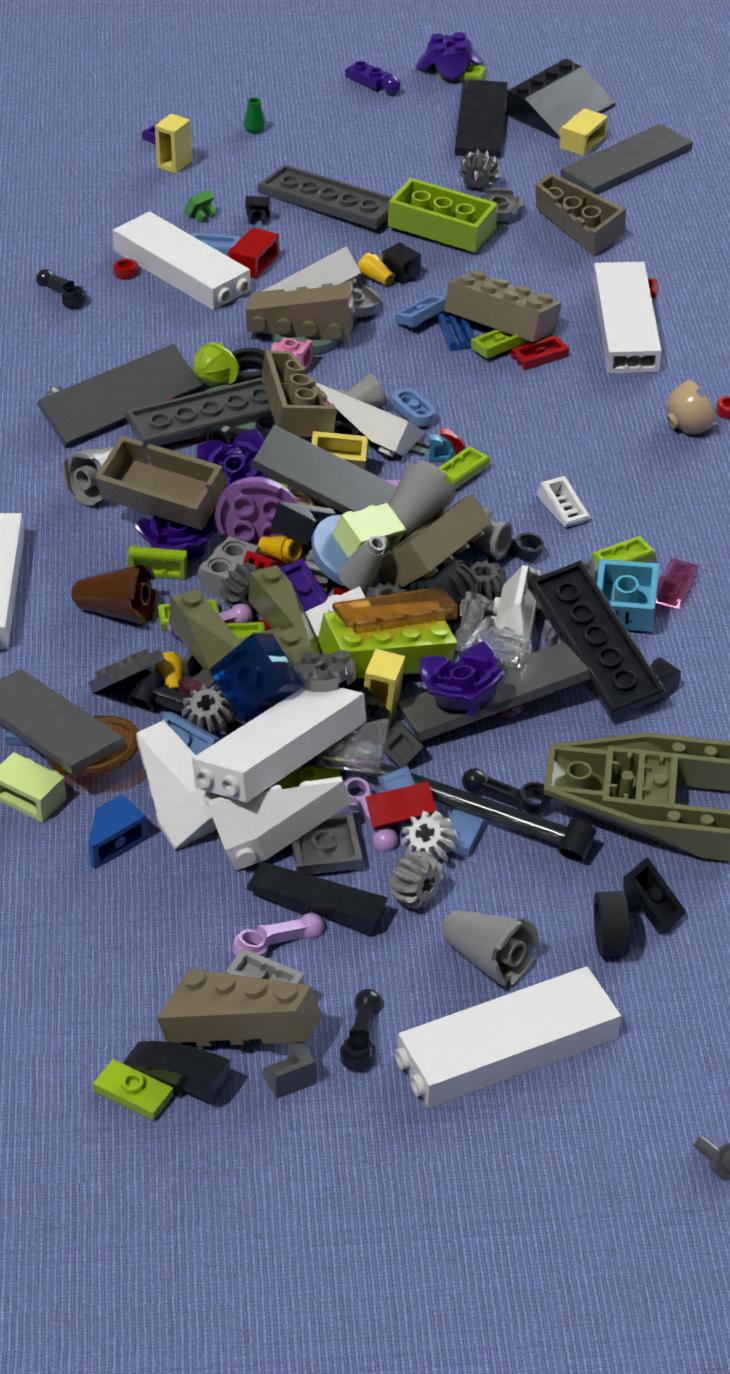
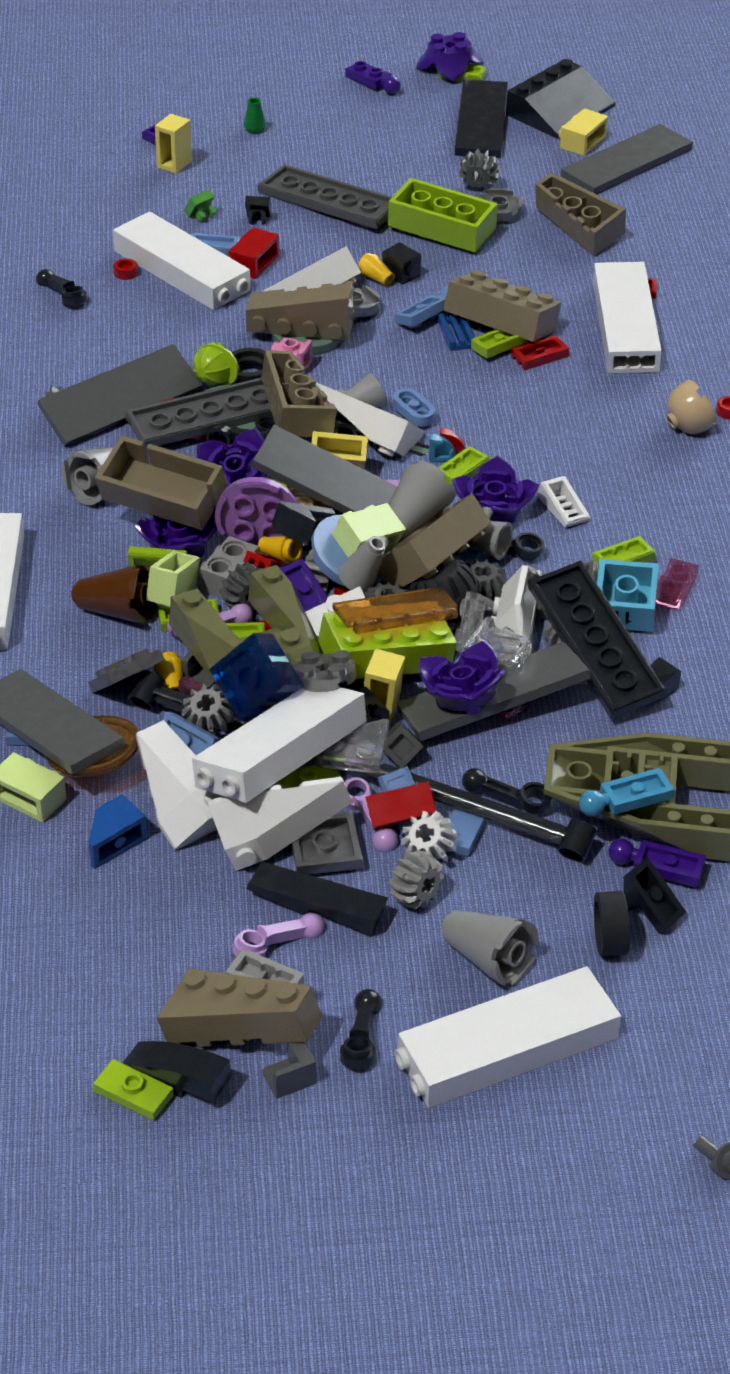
none -> yellowish green piece [146,550,200,608]
none -> dark purple brick [452,455,539,524]
none -> dark azure plate [579,768,675,816]
none -> dark purple plate [608,838,706,888]

